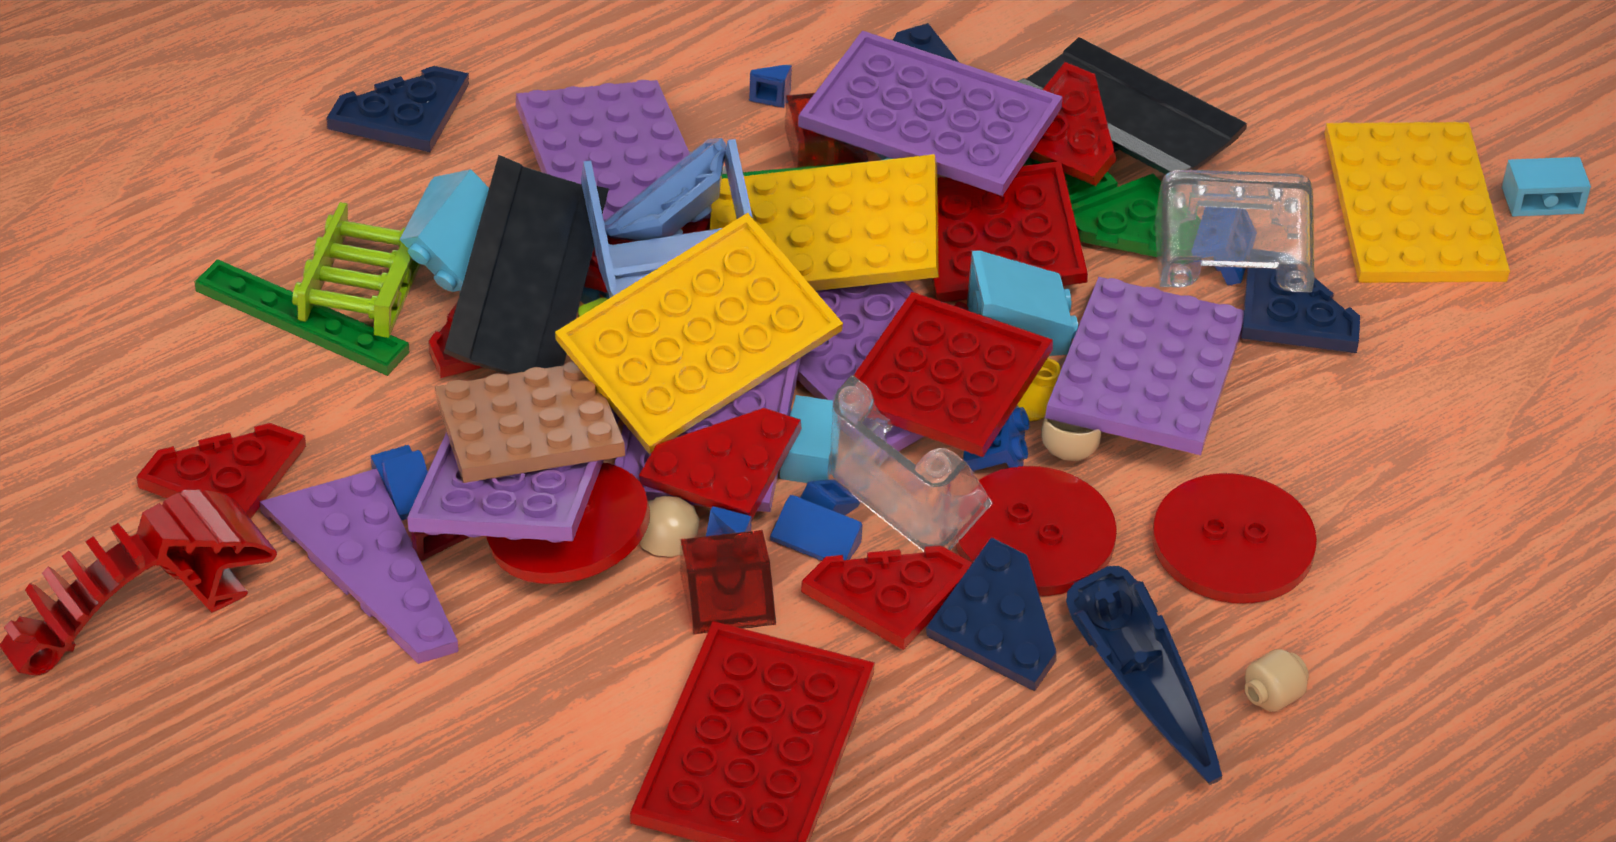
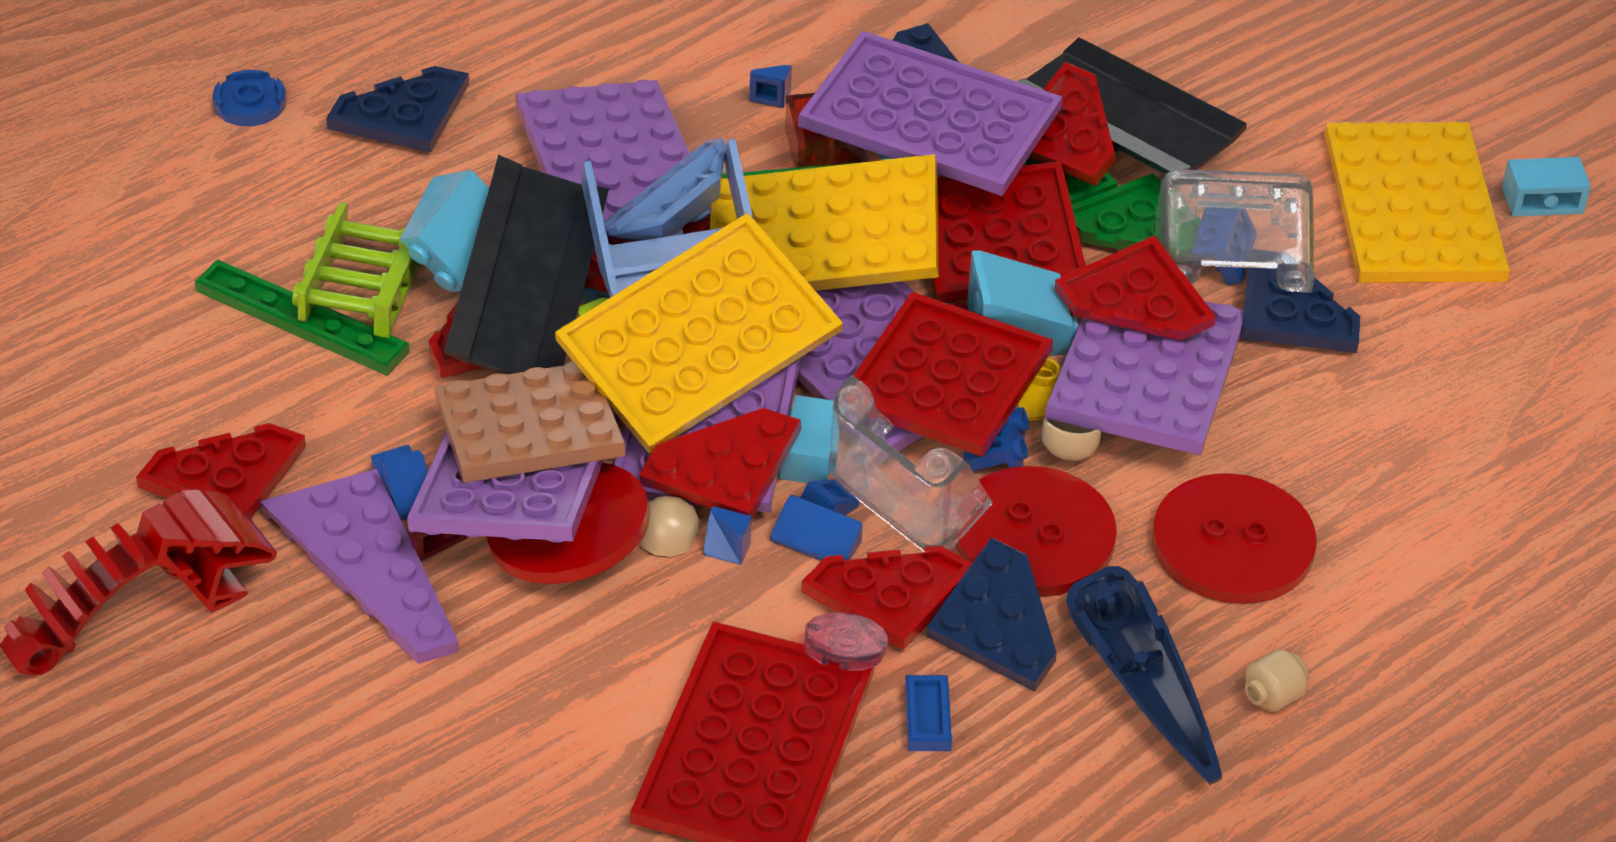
clear red slope [680,530,776,635] -> none
none -> blue tile [212,69,287,126]
none -> clear pink tile [803,612,888,671]
none -> blue tile [905,675,952,751]
none -> red plate [1055,235,1216,341]

